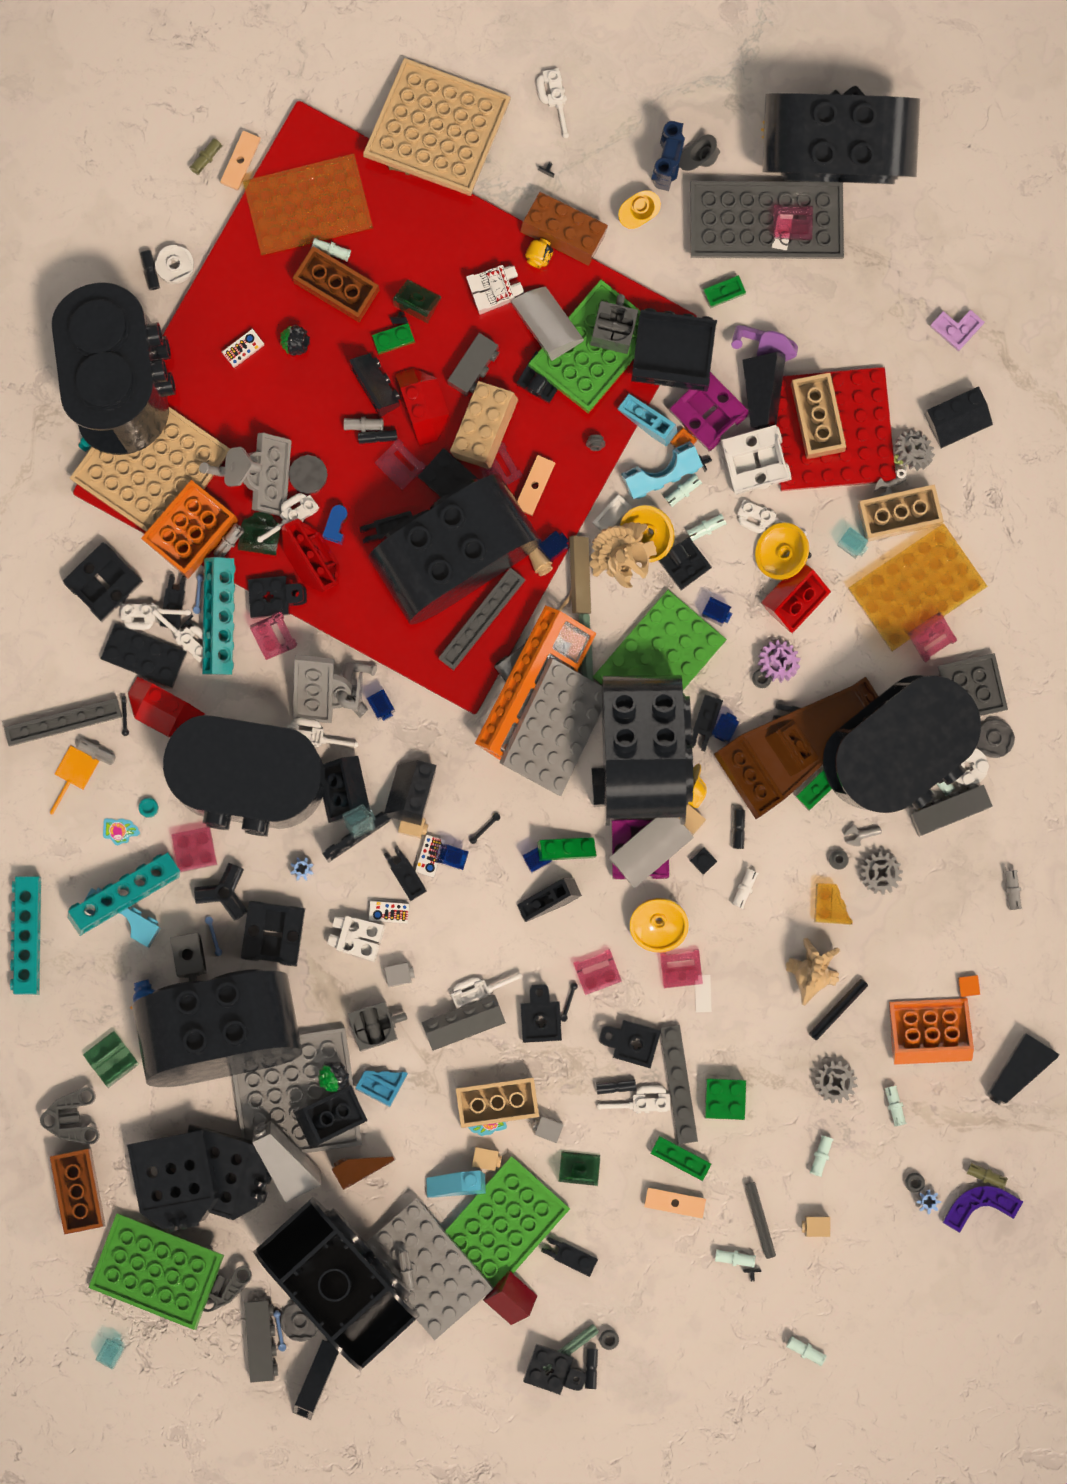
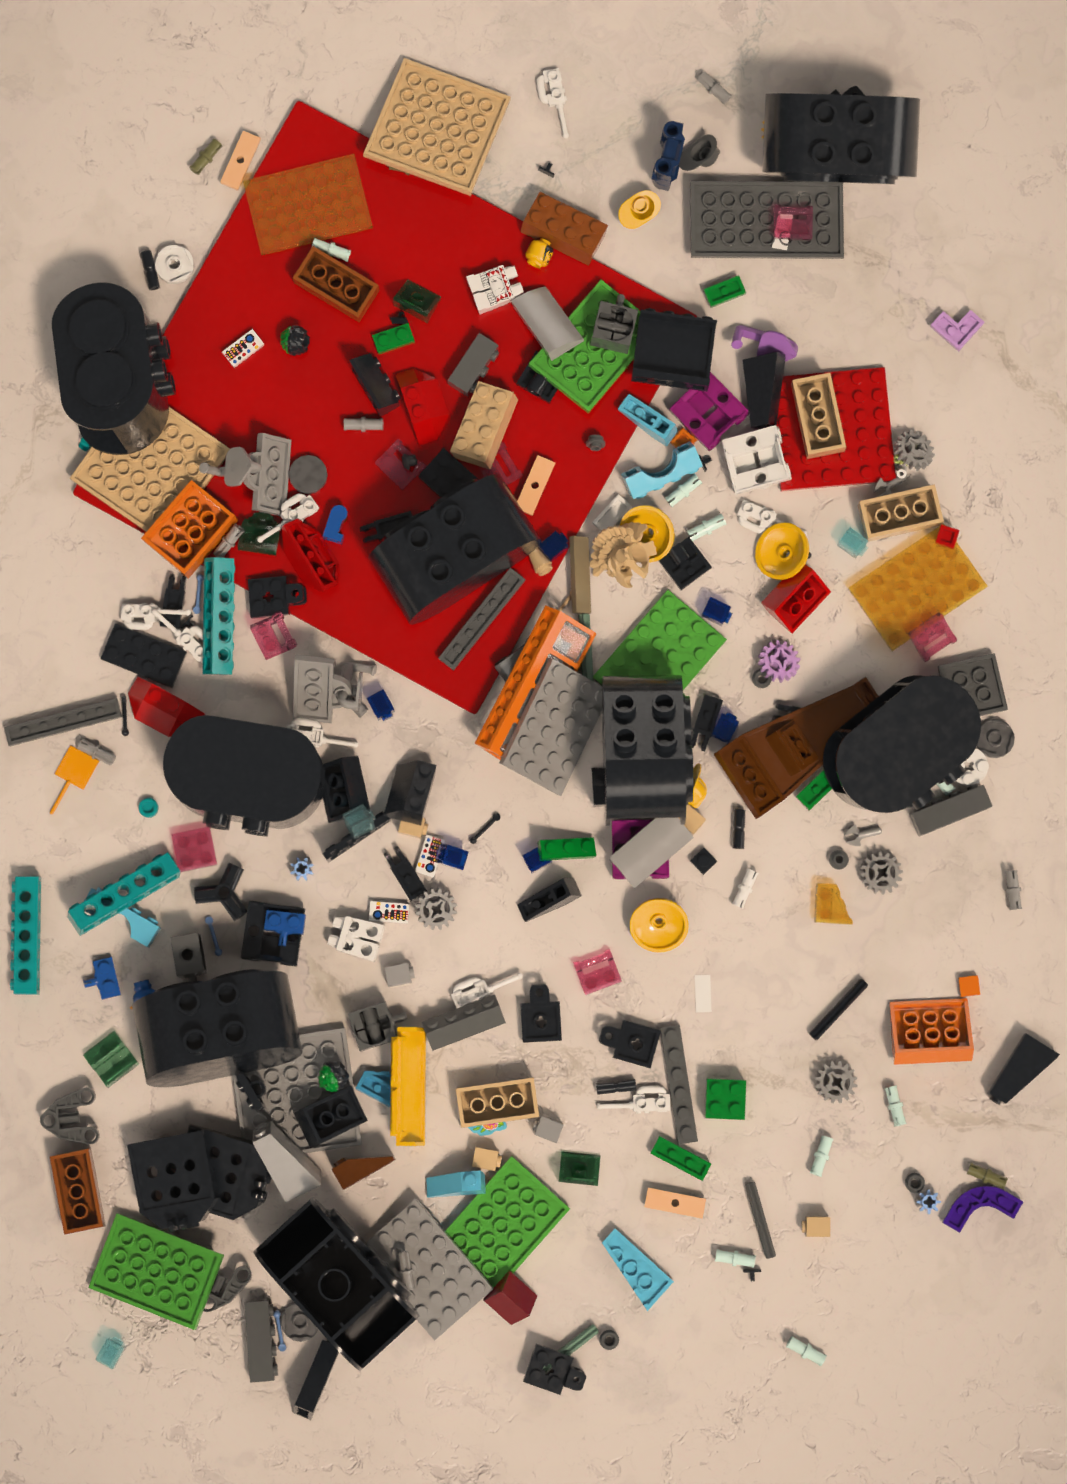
black piece [63,542,143,622] -> none
sticker [103,818,140,846] -> none
black piece [358,429,397,444] -> none
black hinge [541,1237,598,1277] -> none
black hinge [560,983,578,1022] -> none
black piece [585,1348,598,1389] -> none
clear pink plate [660,949,703,989] -> none
tan piece [786,938,840,1006] -> none
black slope [924,386,993,449] -> none
none -> blue plate [83,957,121,1000]
none -> black plate [236,1073,267,1111]
none -> blue plate [264,910,306,946]
none -> yellow slope [390,1027,426,1146]
none -> black piece [402,453,417,470]
none -> light grey gear [415,887,457,930]
none -> medium azure wing [602,1229,674,1311]
none -> light grey axle [697,72,732,104]
none -> red plate [935,524,960,549]

